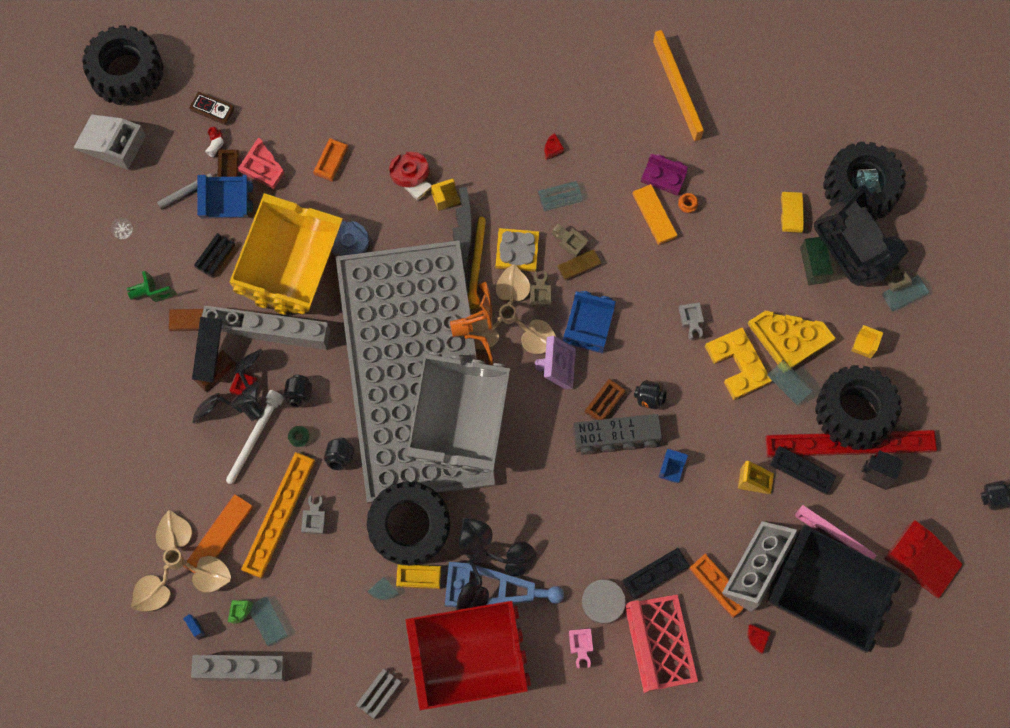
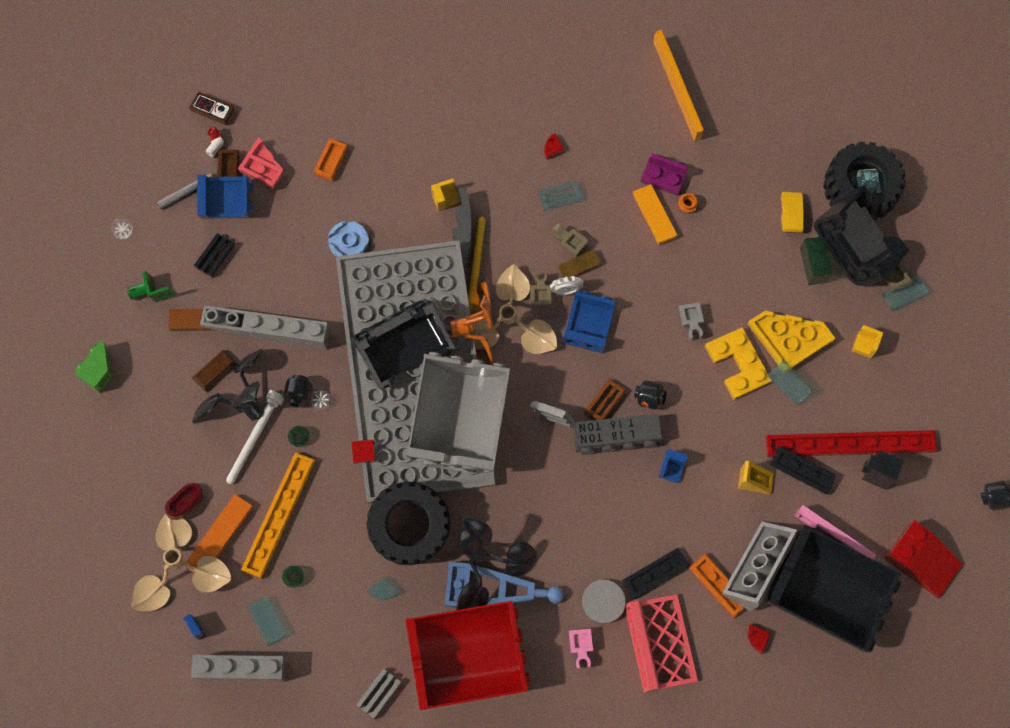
light grey slope [73,114,146,170] -> none
black tyre [82,25,164,105] -> none
black tile [192,317,223,382] -> none
bright green tile [228,600,253,624] -> none
yellow cylinder [229,193,343,315] -> none
red tile [229,373,258,395] -> none
light grey plate [301,496,326,535] -> none
black head [324,437,354,471] -> none
red tile [389,152,430,188] -> none
yellow tile [396,564,441,589] -> none
white tile [404,181,431,201] -> none
light grey piece [495,228,539,272] -> none
lavender tile [535,336,576,389] -> none
black tyre [815,365,902,450] -> none
none -> bright green slope [74,340,113,393]
none -> dark red tile [165,483,203,520]
none -> clear green plate [282,566,304,588]
none -> clear tile [310,390,332,412]
none -> black windscreen [351,299,455,388]
none -> red tile [351,439,375,464]
none -> light grey tile [530,401,575,428]
none -> white gear [550,276,584,295]

